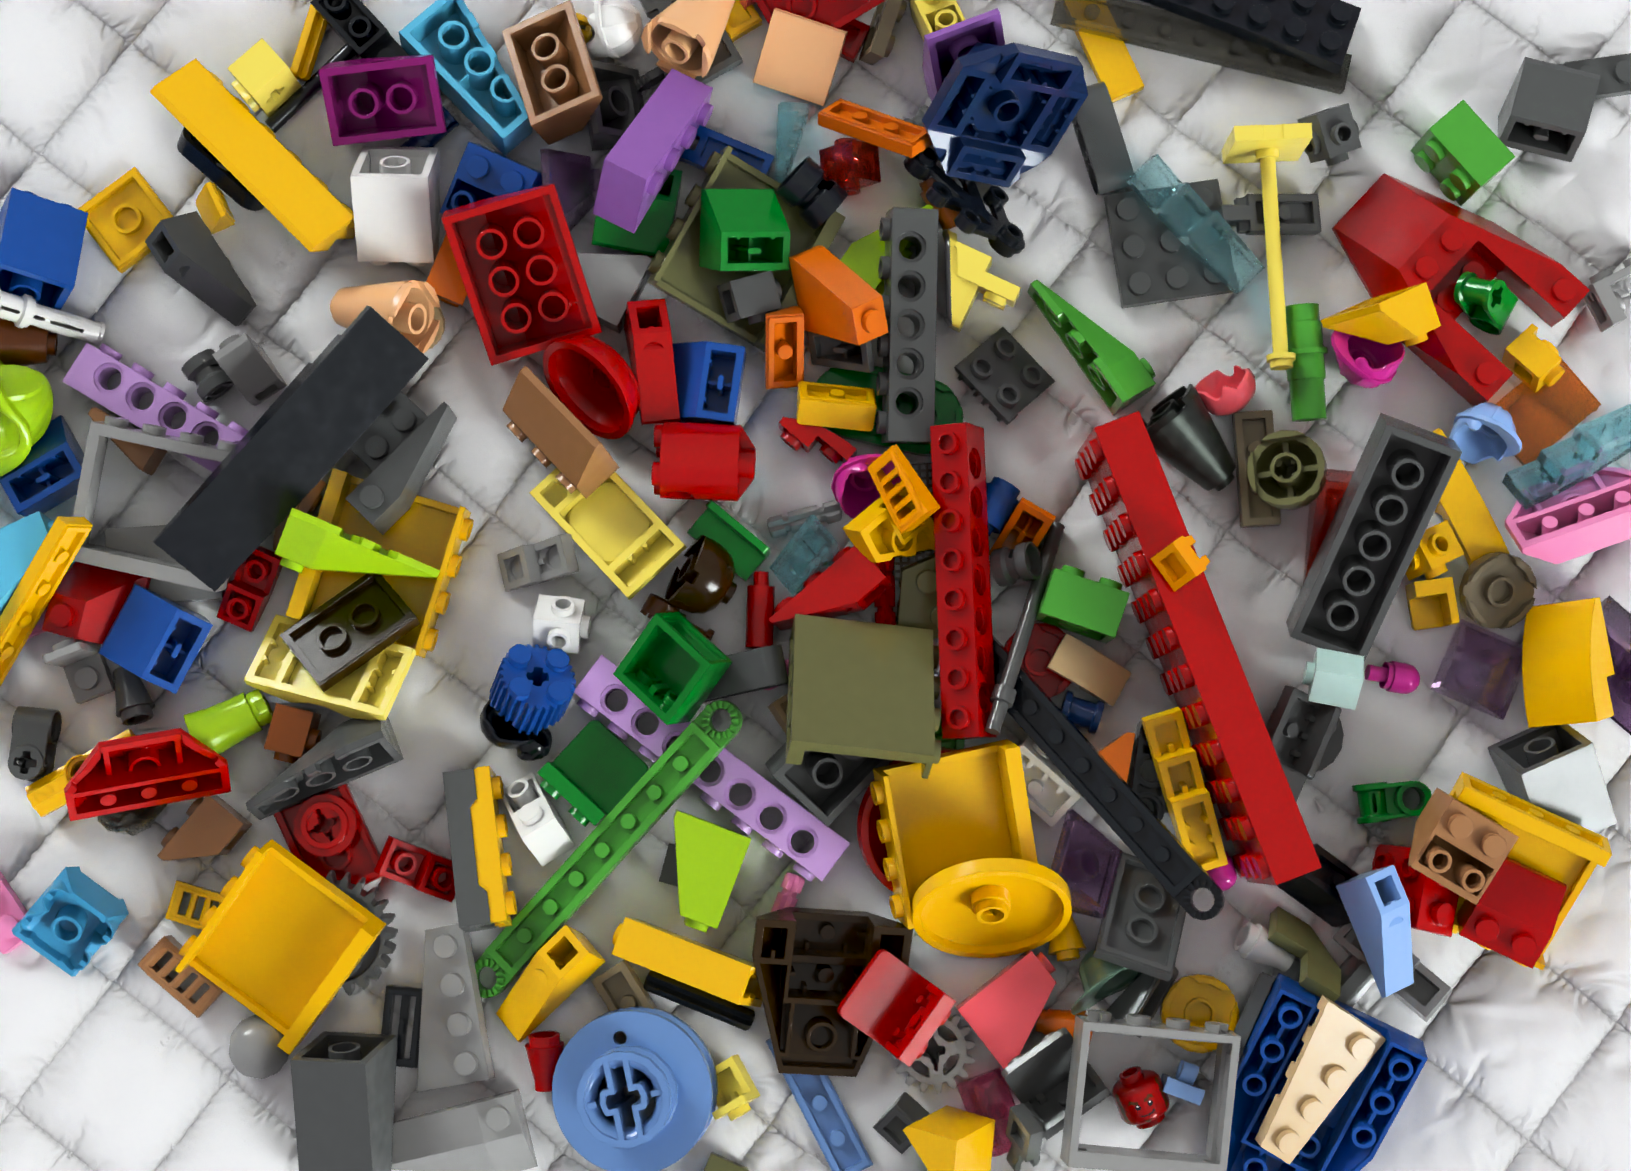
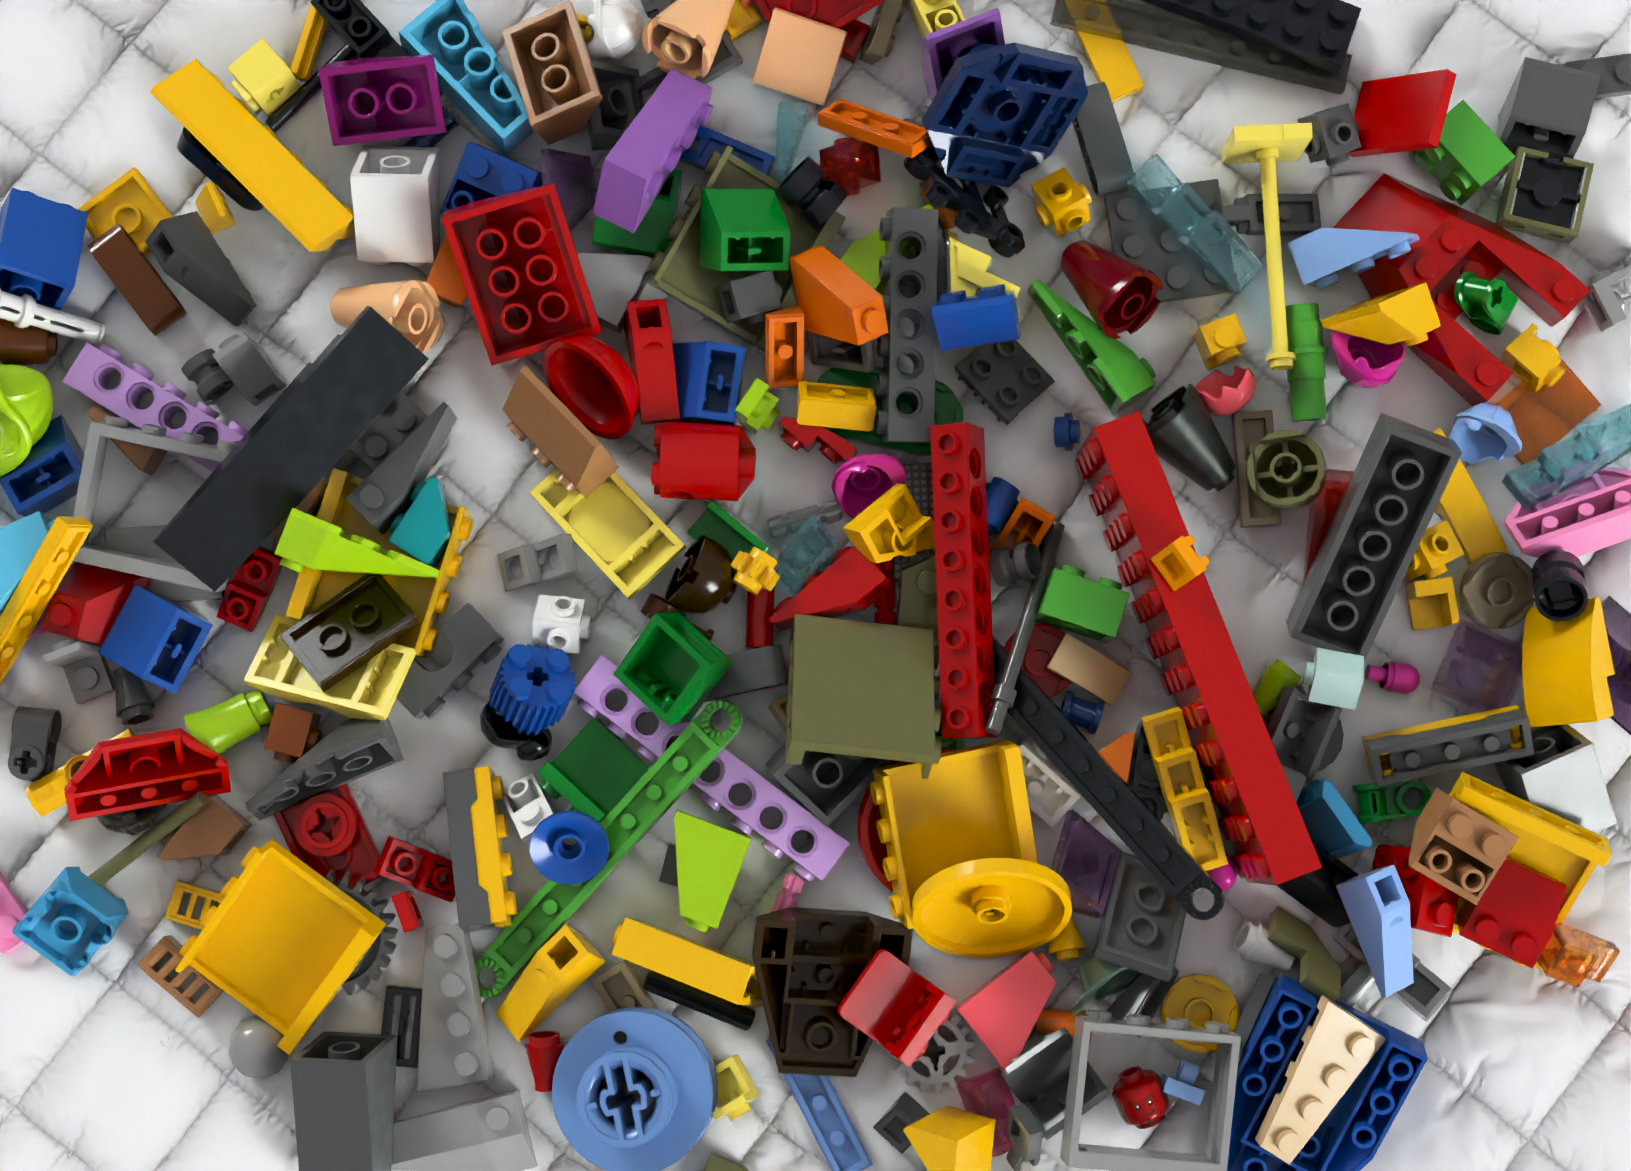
light orange slope [867,444,941,534] -> none
none -> reddish brown beam [87,223,187,336]
none -> olive bar [88,791,209,886]
none -> teal slope [388,476,453,568]
none -> red tile [391,890,424,933]
none -> dark grey arch [396,603,504,719]
none -> blue dish [529,811,609,884]
none -> yellow gear [731,547,780,595]
none -> lime slope [735,378,780,434]
none -> blue slope [931,284,1021,351]
none -> yellow brick [1031,167,1092,238]
none -> blue plate [1054,413,1081,451]
none -> dark red cone [1060,240,1163,339]
none -> yellow brick [1193,313,1247,370]
none -> lime cone [1253,659,1302,717]
none -> light blue slope [1287,227,1420,290]
none -> dark azure slope [1296,779,1373,859]
none -> red tile [1347,69,1457,157]
none -> dark grey piece [1362,704,1535,787]
none -> piece [1495,146,1594,244]
none -> black wheel [1532,550,1588,621]
none -> clear orange arch [1537,921,1620,988]

